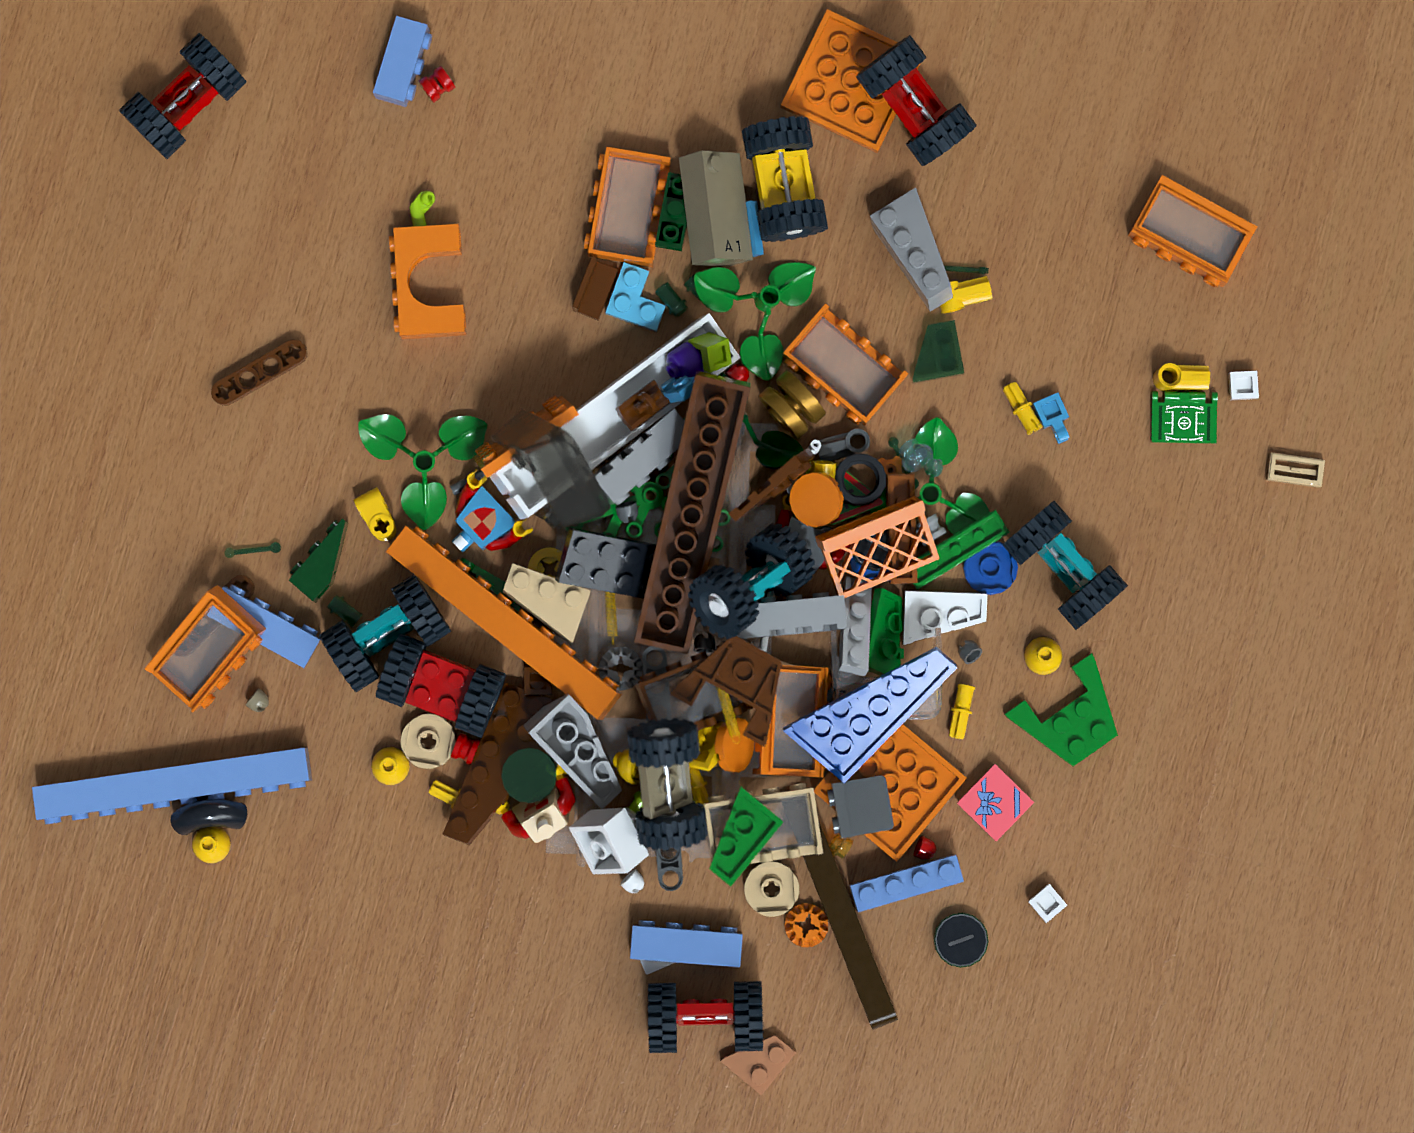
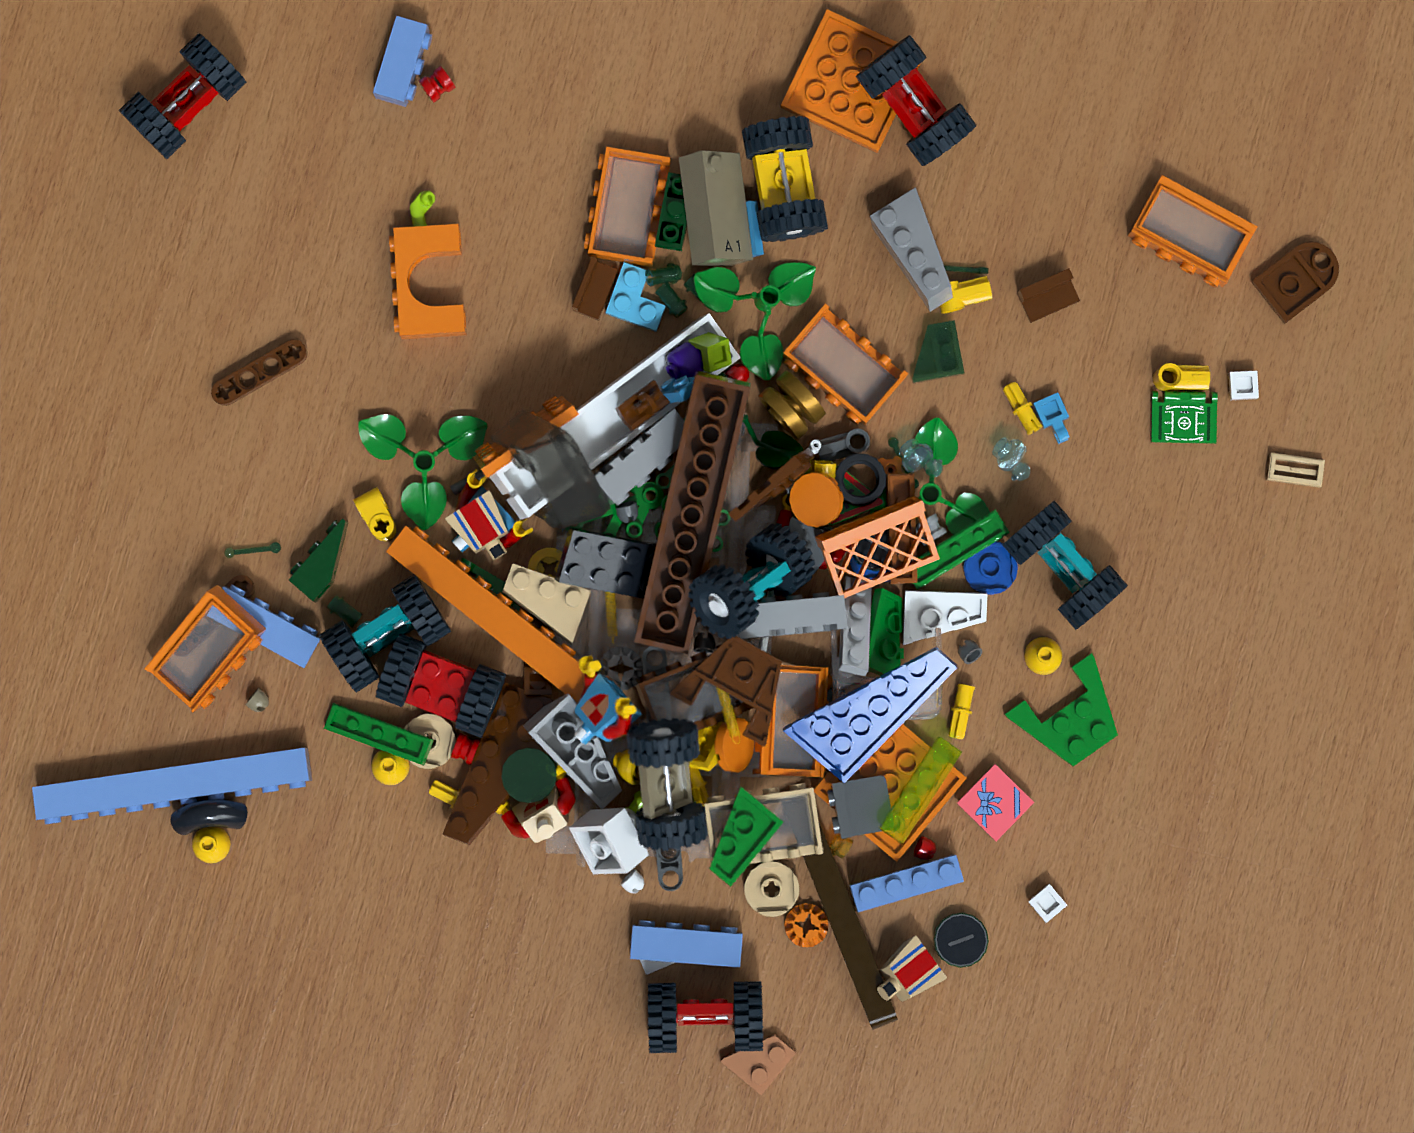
none -> green tile [323,703,434,766]
none -> torso [445,491,508,561]
none -> torso [574,656,642,744]
none -> clear green pin [645,263,682,287]
none -> torso [877,936,947,1002]
none -> clear neon green plate [879,737,962,844]
none -> clear light blue animal [992,437,1030,481]
none -> reddish brown panel [1017,268,1080,323]
none -> reddish brown tile [1251,242,1339,324]

